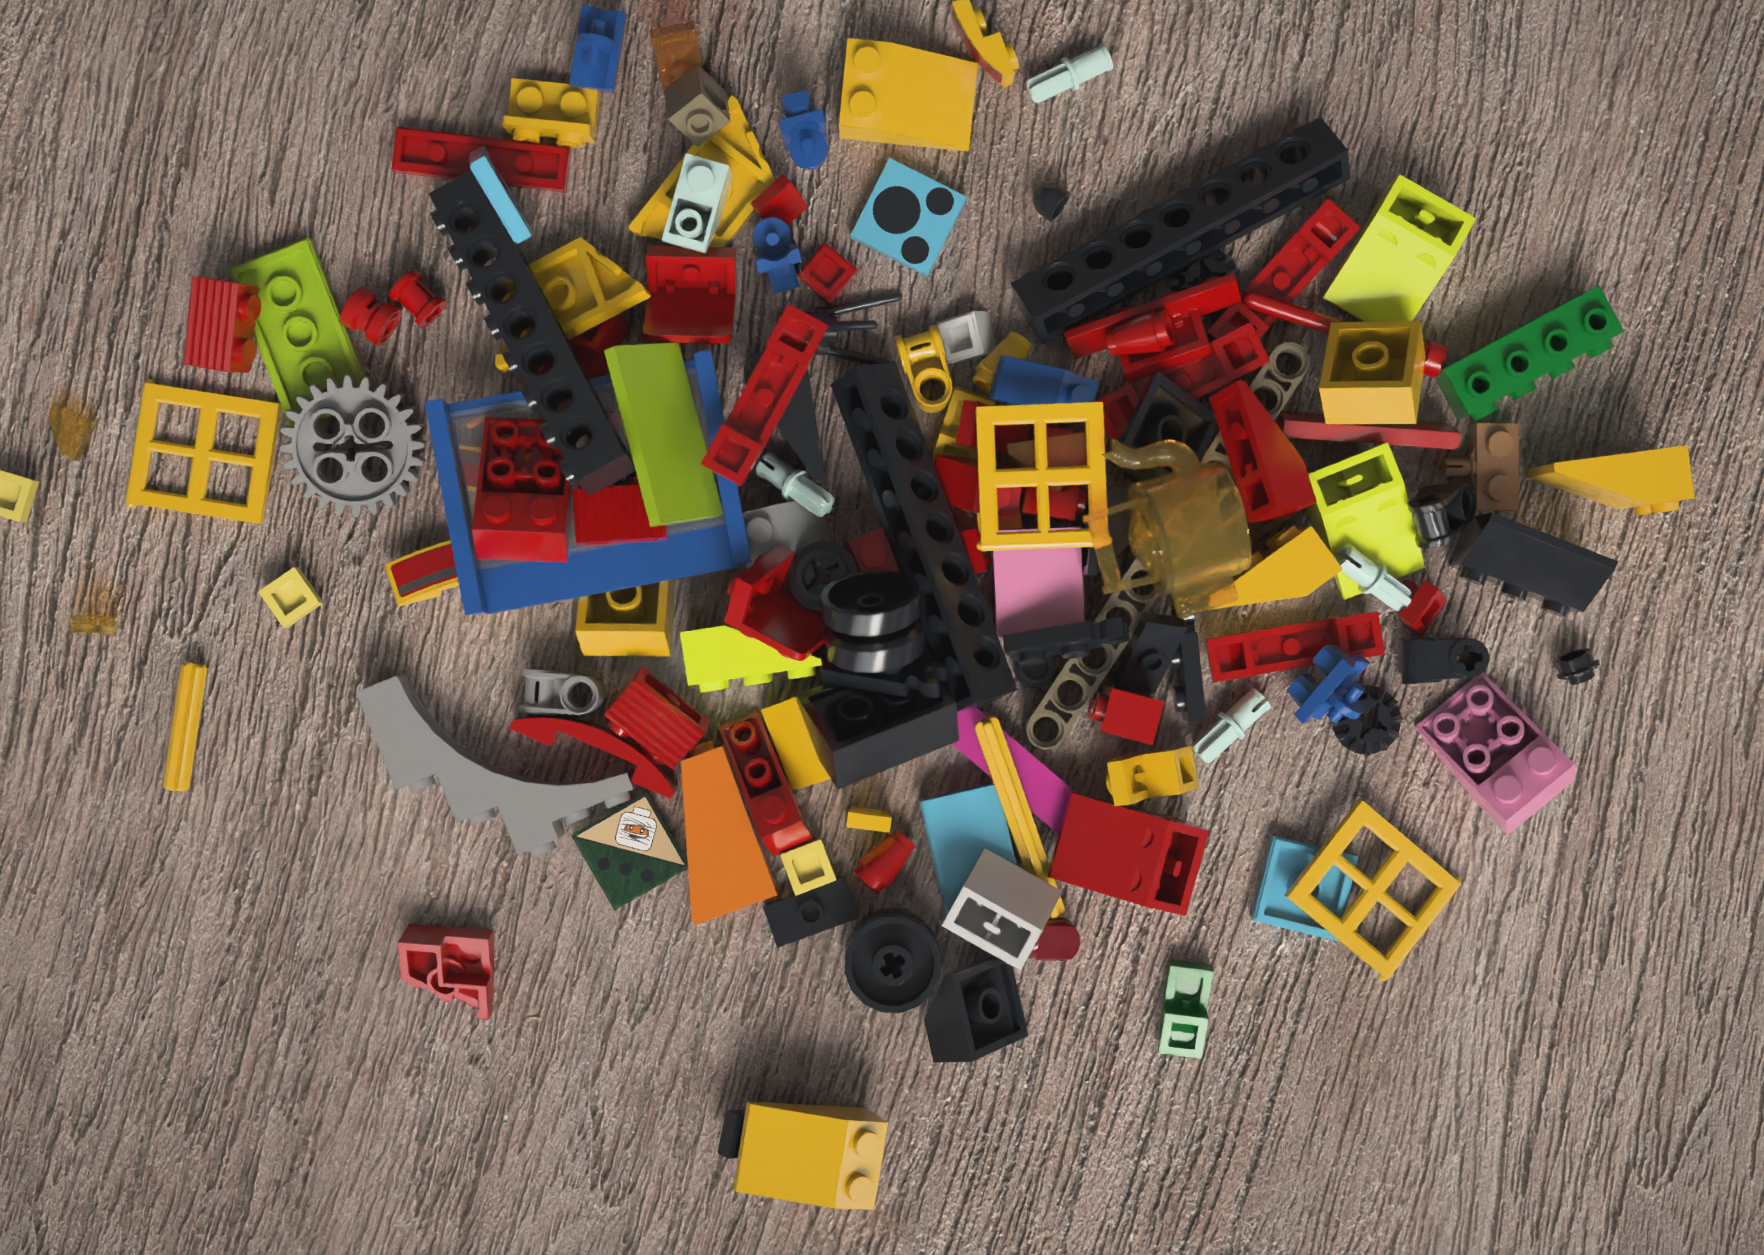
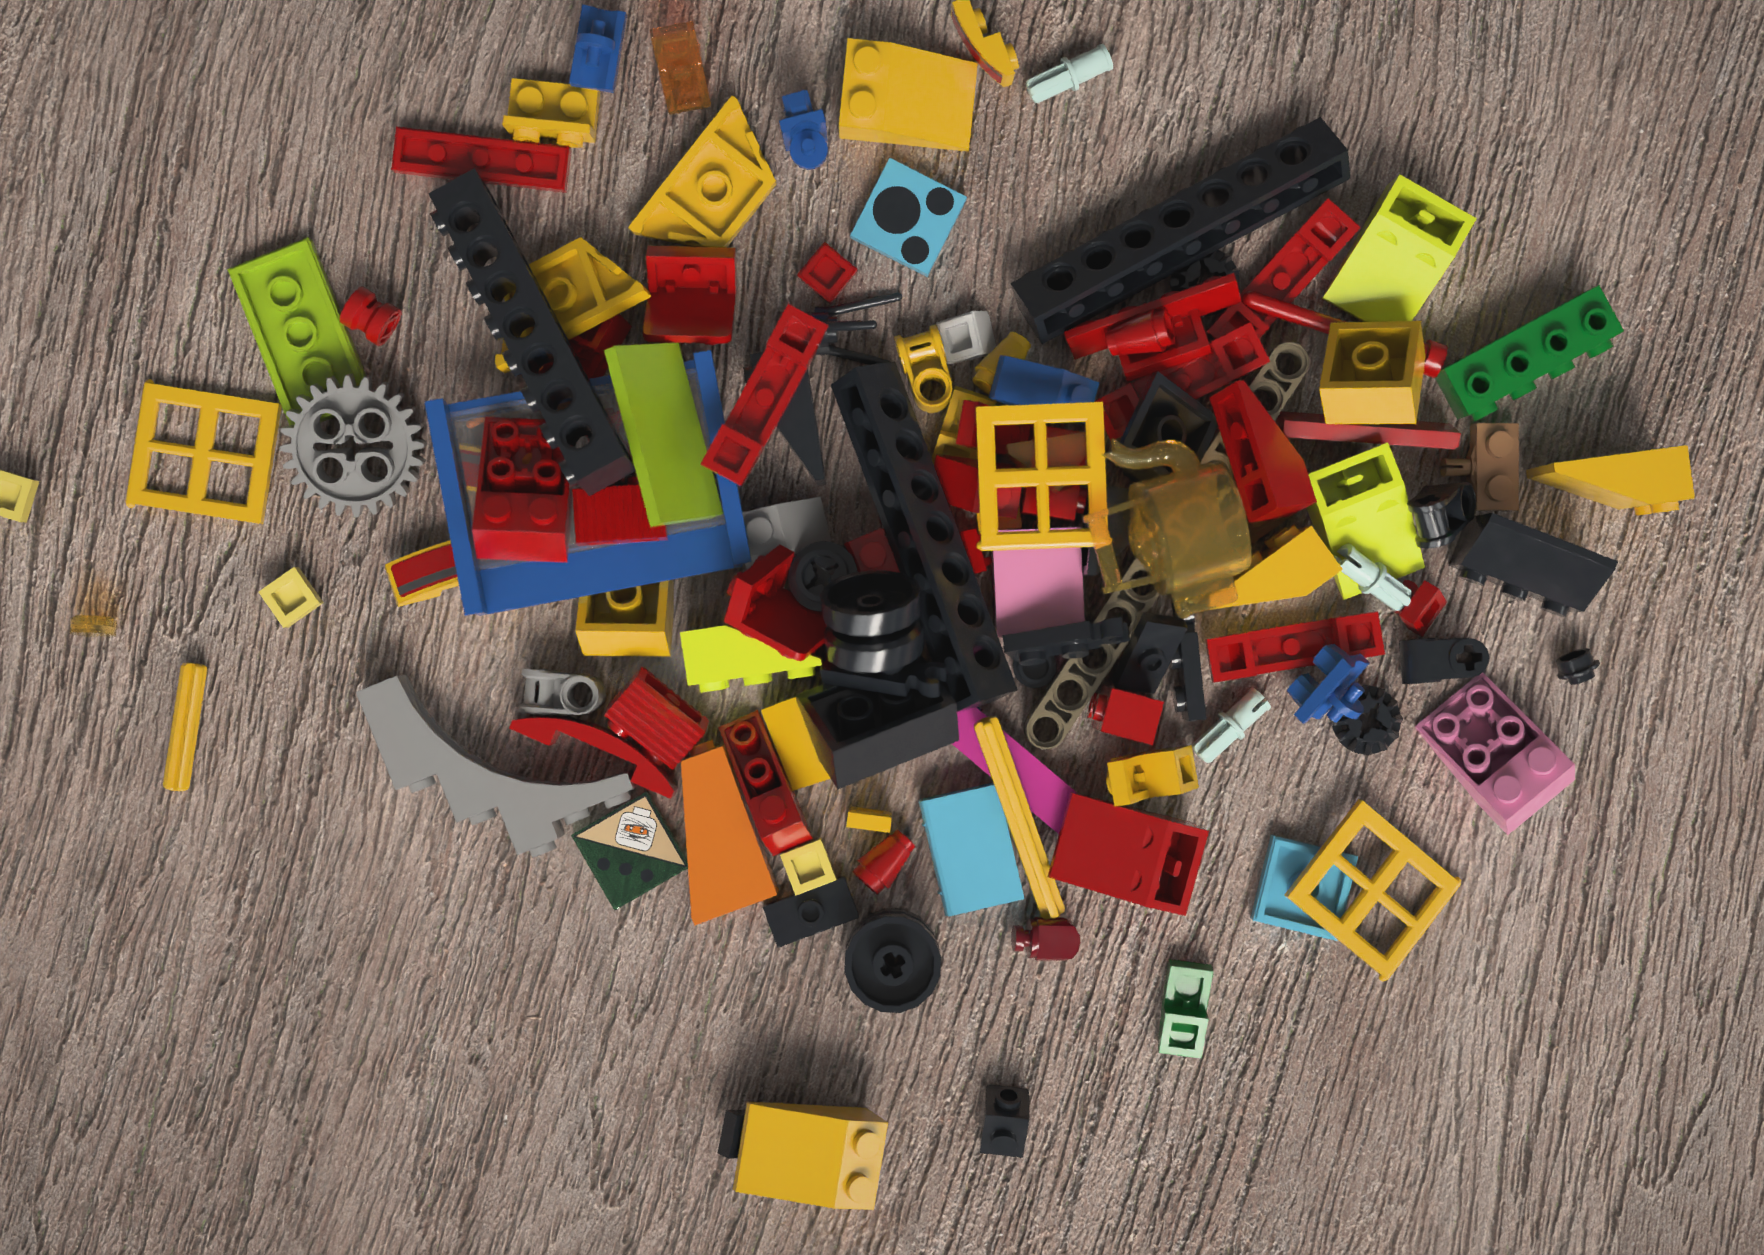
clear yellow tile [48,402,98,461] -> none
red brick [183,276,261,373] -> none
red bush [388,270,448,329] -> none
red slope [397,924,494,1020] -> none
medium azure tile [469,146,532,243] -> none
light aqua slope [662,153,733,253] -> none
dark tan brick [665,64,731,147] -> none
red tile [750,174,808,225] -> none
blue hips [753,217,802,293] -> none
light aqua axle [756,452,835,517] -> none
black slope [924,956,1028,1063] -> none
white slope [942,848,1062,970] -> none
black hinge [1033,182,1071,222] -> none
none -> black bracket [979,1084,1030,1158]

